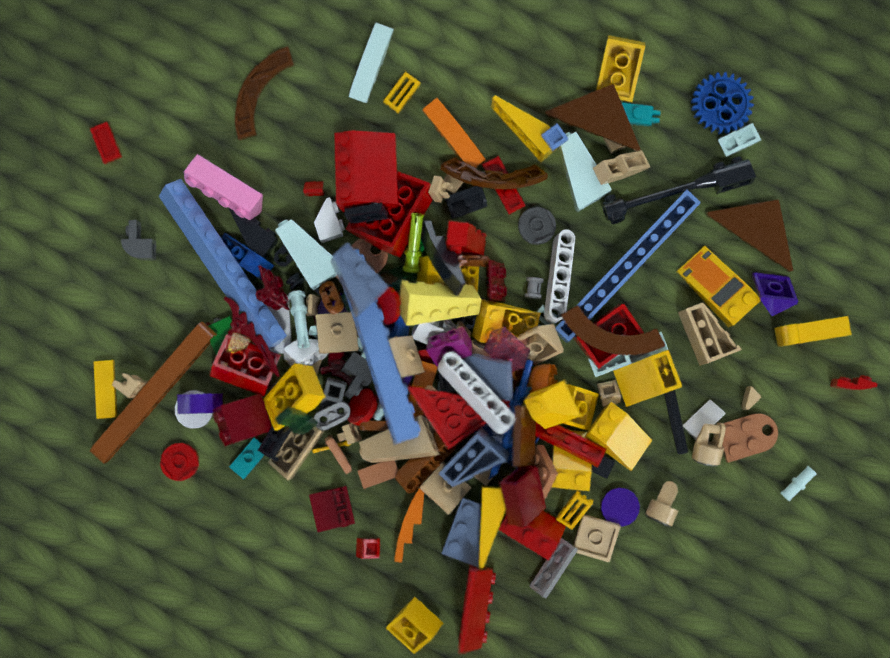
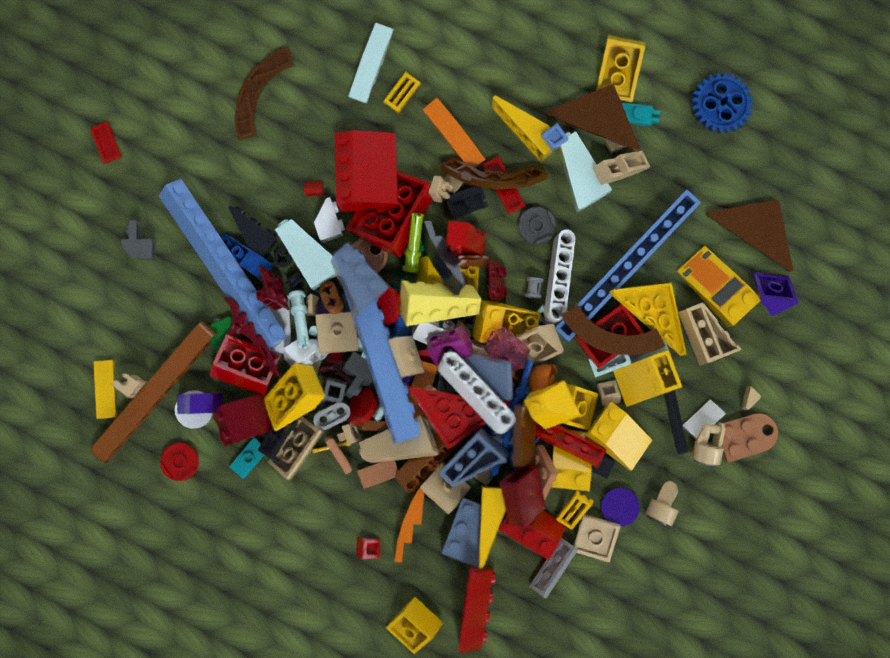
bright pink slope [184,154,263,220] -> none
clear yellow tile [226,333,251,353] -> none
clear green slope [275,407,318,435] -> none
dark red hinge [309,486,355,533] -> none
black plate [345,203,388,224] -> none
black bar [602,156,756,224] -> none
light aqua slope [718,123,761,157] -> none
yellow beam [774,316,852,347] -> none
light aqua pin [781,465,817,502] -> none
red slope [830,375,878,390] -> none
none -> yellow tile [609,283,687,356]

